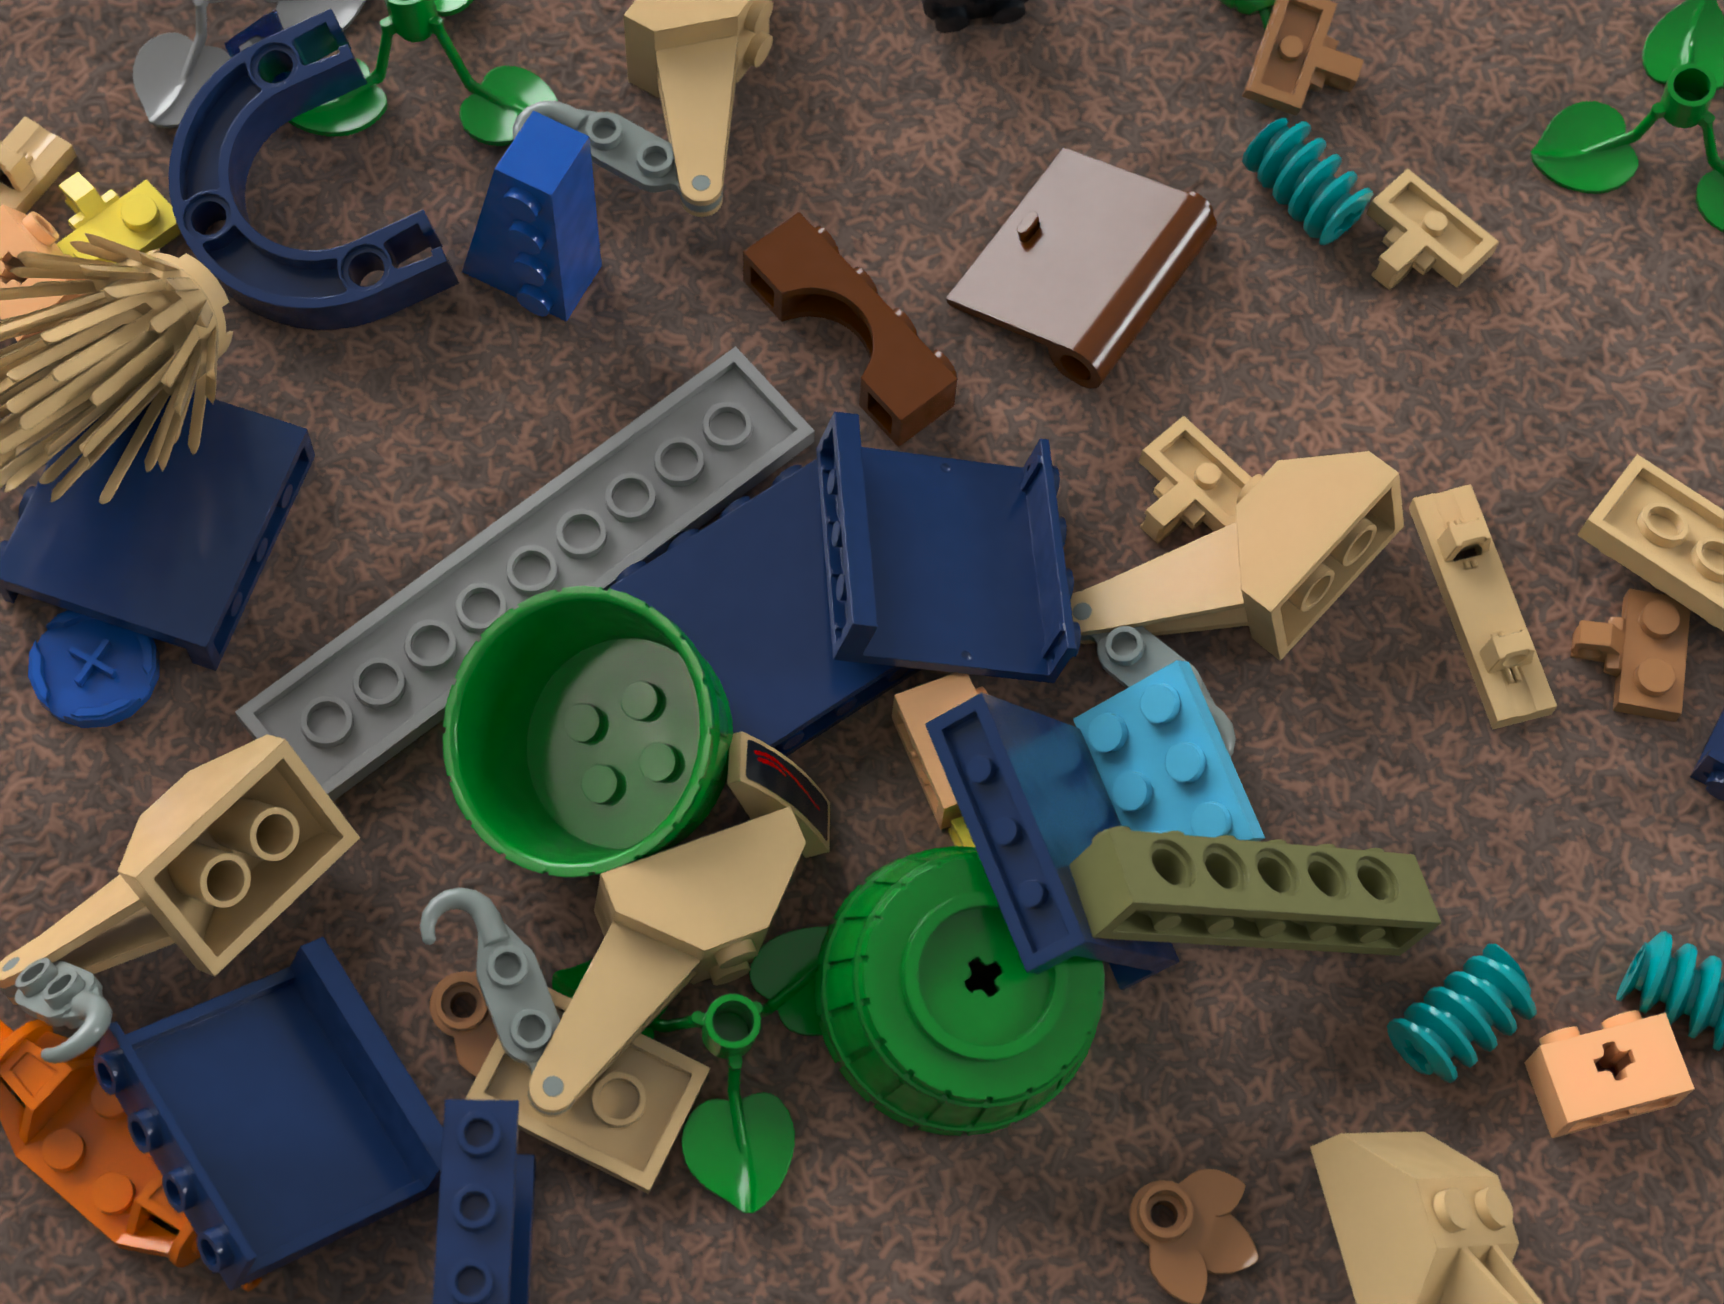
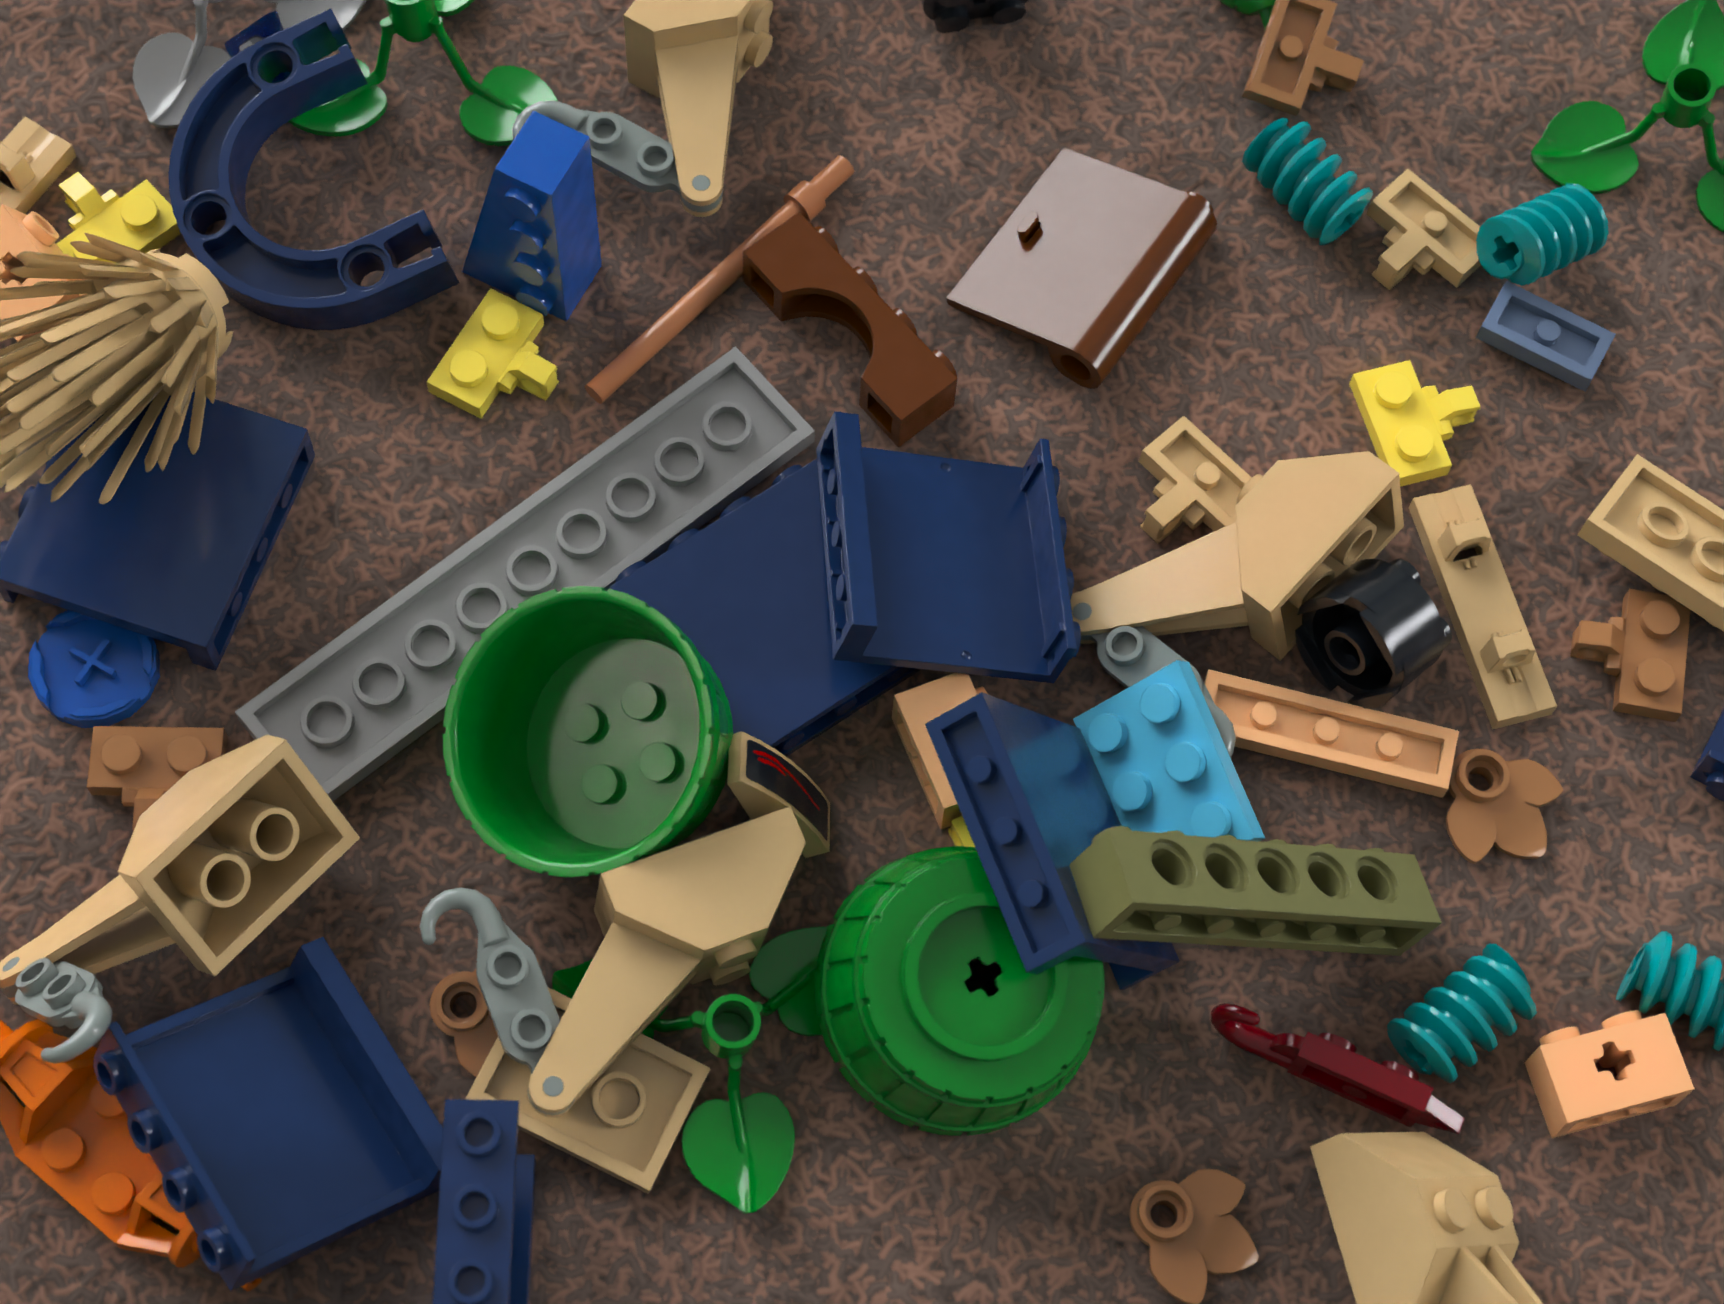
none -> medium nougat hinge [87,726,227,832]
none -> light yellow hinge [427,288,559,419]
none -> nougat bar [585,155,854,404]
none -> light nougat plate [1204,669,1459,798]
none -> dark red plate [1211,1003,1465,1134]
none -> black brick [1295,559,1452,708]
none -> light yellow hinge [1349,360,1481,487]
none -> medium nougat plate [1445,749,1563,864]
none -> teal piece [1476,183,1609,286]
none -> sand blue plate [1476,281,1616,392]

